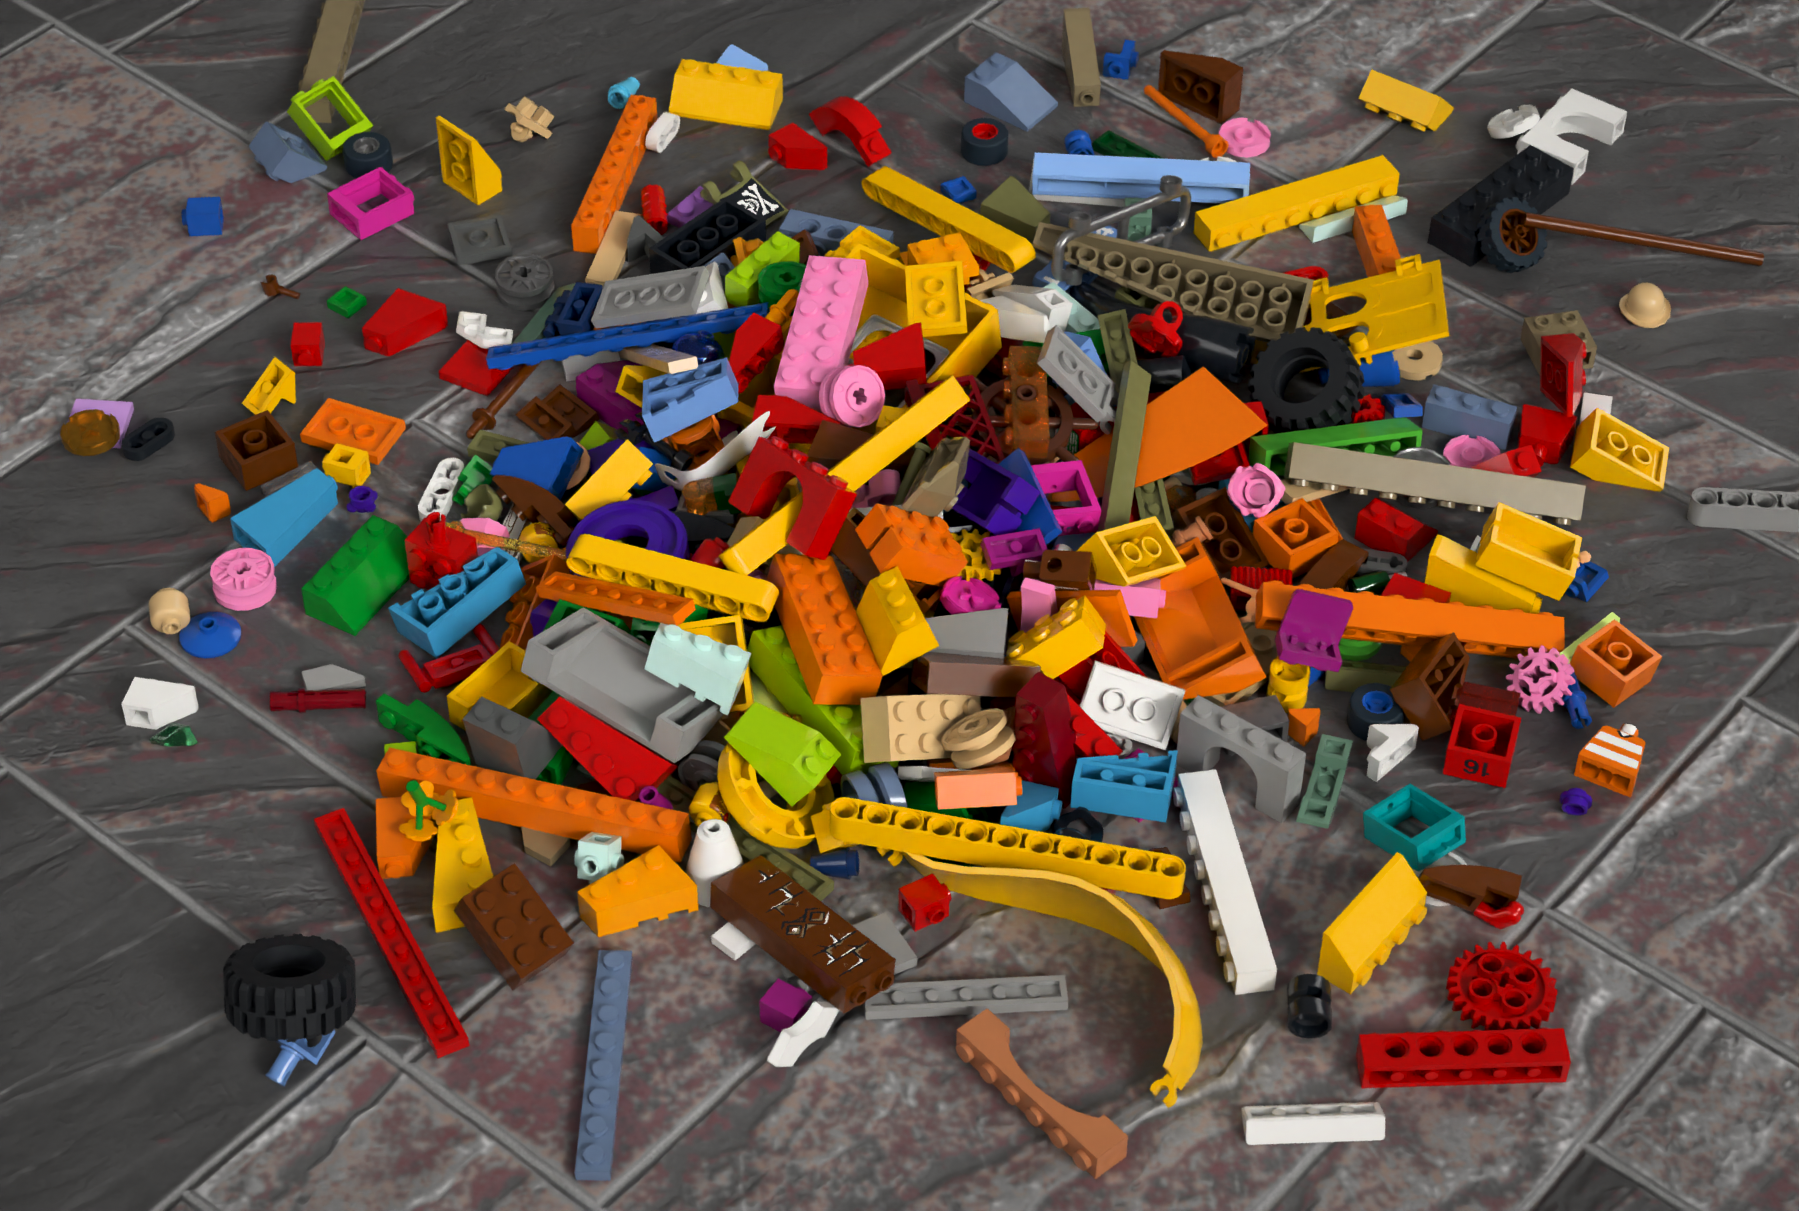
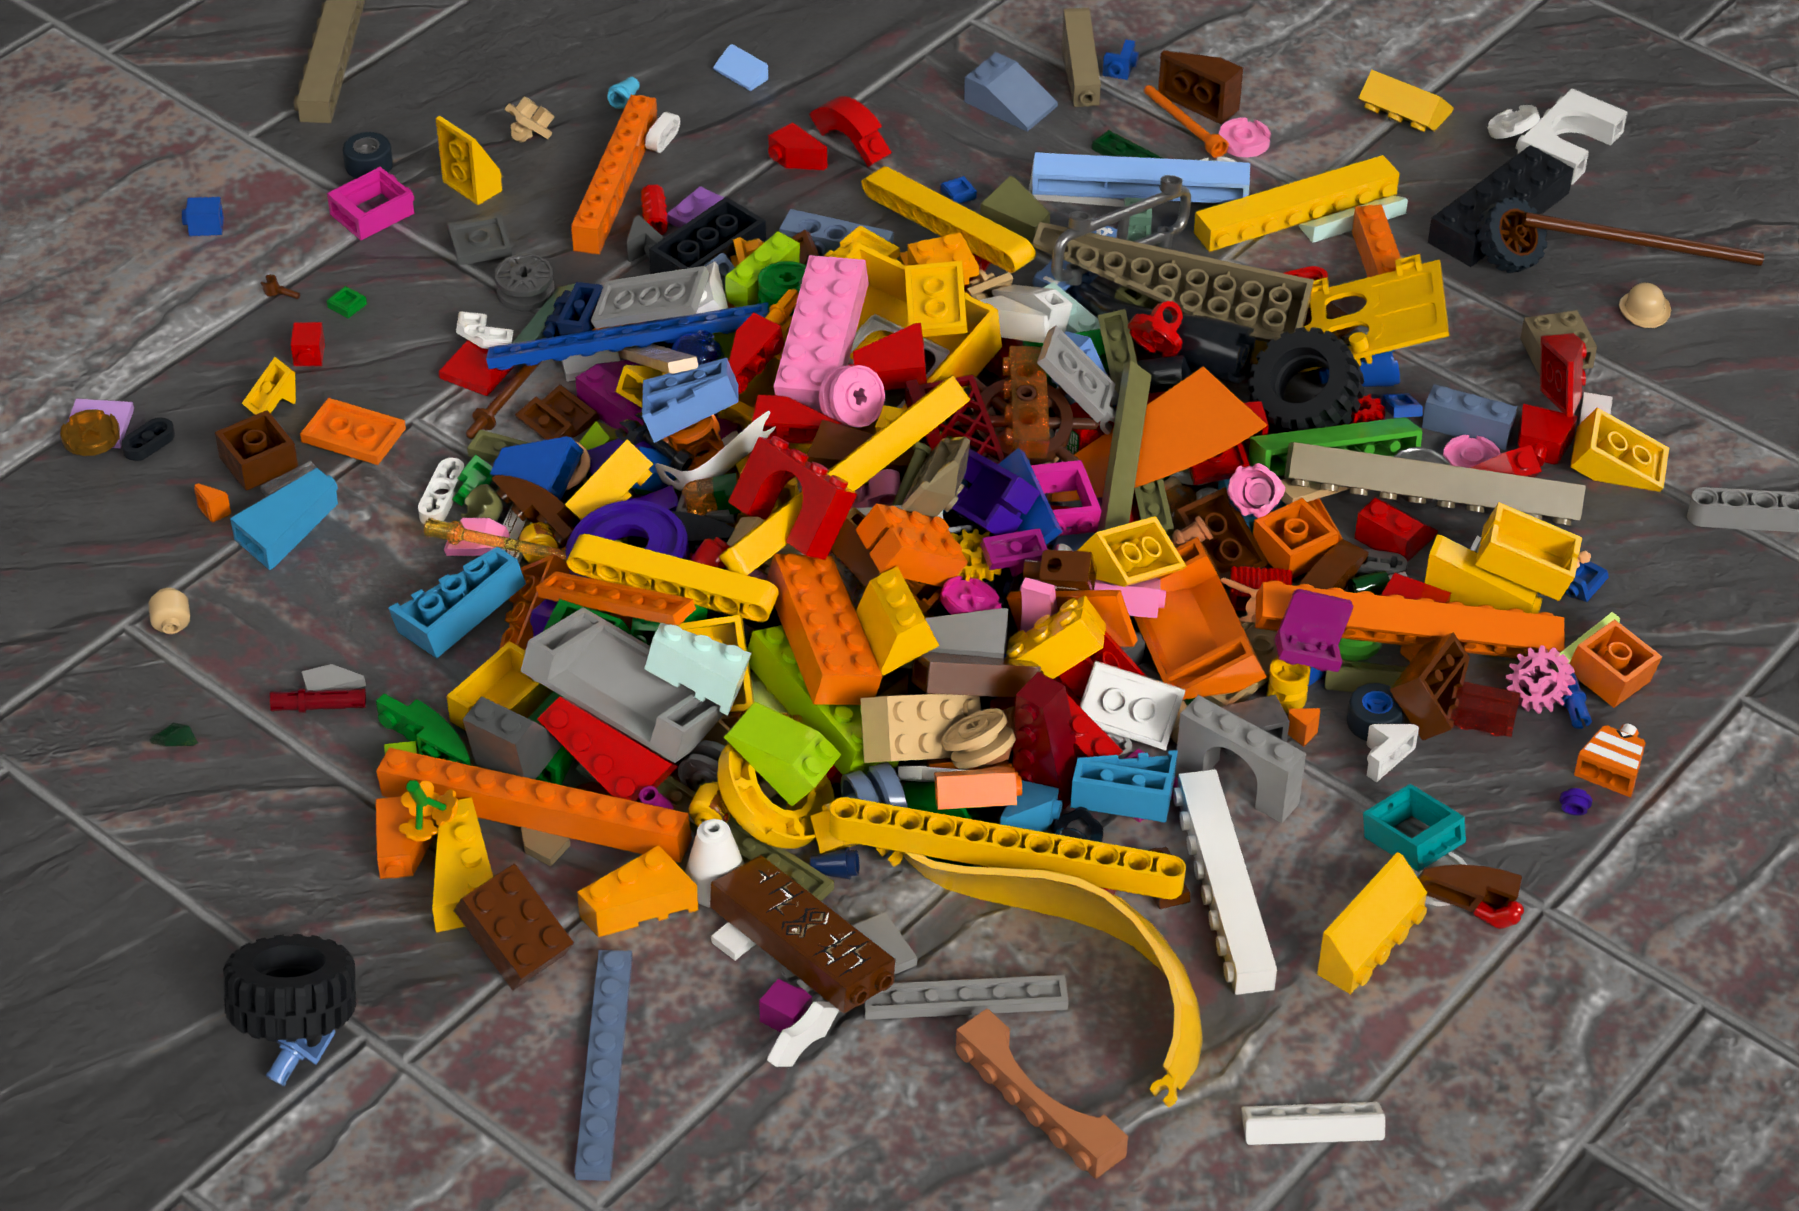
white slope [122,677,199,730] -> none
blue dish [179,612,241,658] -> none
bright pink wheel [210,548,277,611] -> none
sand blue slope [248,121,328,183] -> none
lime window [287,76,373,162] -> none
green slope [301,515,410,636] -> none
red plate [314,808,469,1058] -> none
yellow brick [322,443,371,489] -> none
dark purple plate [346,486,378,513] -> none
red slope [362,288,448,357] -> none
red plate [398,624,500,693] -> none
red brick [405,512,478,590] -> none
light aqua brick [574,832,624,884] -> none
tan tile [585,210,642,287] -> none
yellow slope [669,59,783,130] -> none
flag [700,161,789,228] -> none
red brick [898,873,952,932] -> none
black wheel [961,118,1009,166] -> none
blue wheel [1064,130,1094,155] -> none
black wheel [1287,974,1332,1039] -> none
sand green slope [1296,734,1353,829] -> none
red brick [1356,1027,1571,1088] -> none
tan tile [1392,341,1442,381] -> none
red brick [1443,704,1521,788] -> none
red gear [1446,942,1558,1031] -> none

